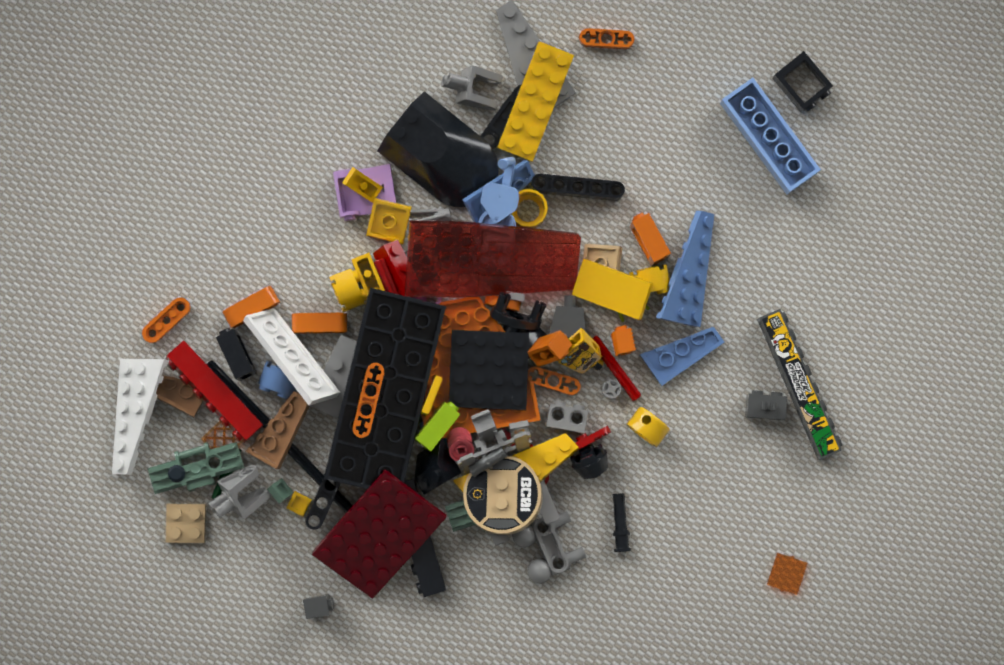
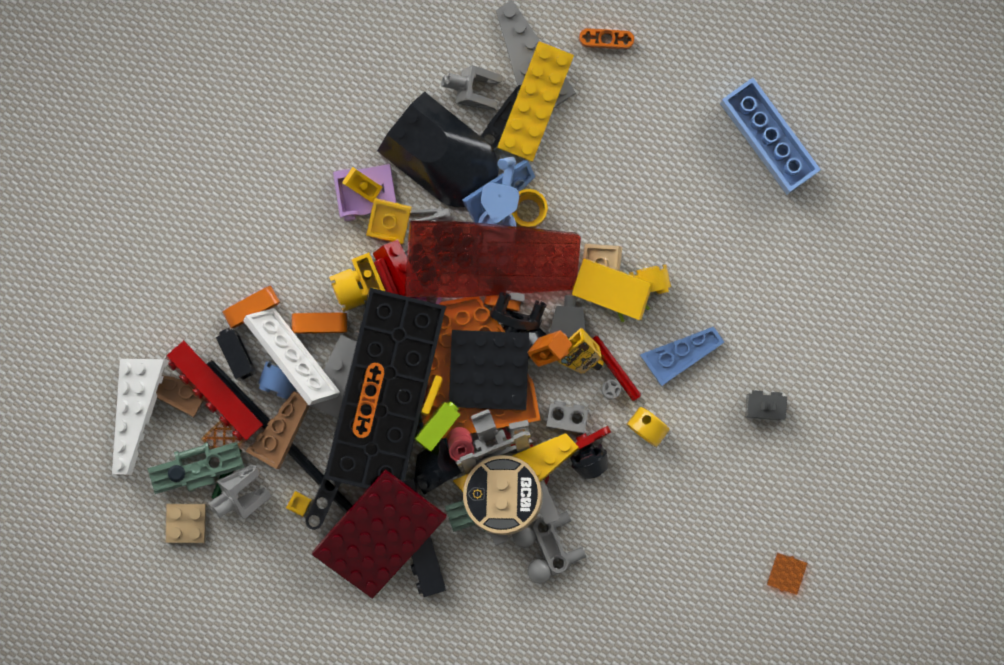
orange plate [142,297,191,343] -> none
sand green plate [267,478,294,504] -> none
dark grey brick [303,594,335,619] -> none
dark grey pin [468,446,508,477] -> none
orange beam [528,366,581,395] -> none
black beam [531,174,625,201] -> none
orange brick [611,325,636,357] -> none
black pin [612,493,631,552] -> none
orange window [629,212,671,267] -> none
medium blue wing [656,211,714,327] -> none
brick [757,309,843,460] -> none
black window [772,51,833,113] -> none

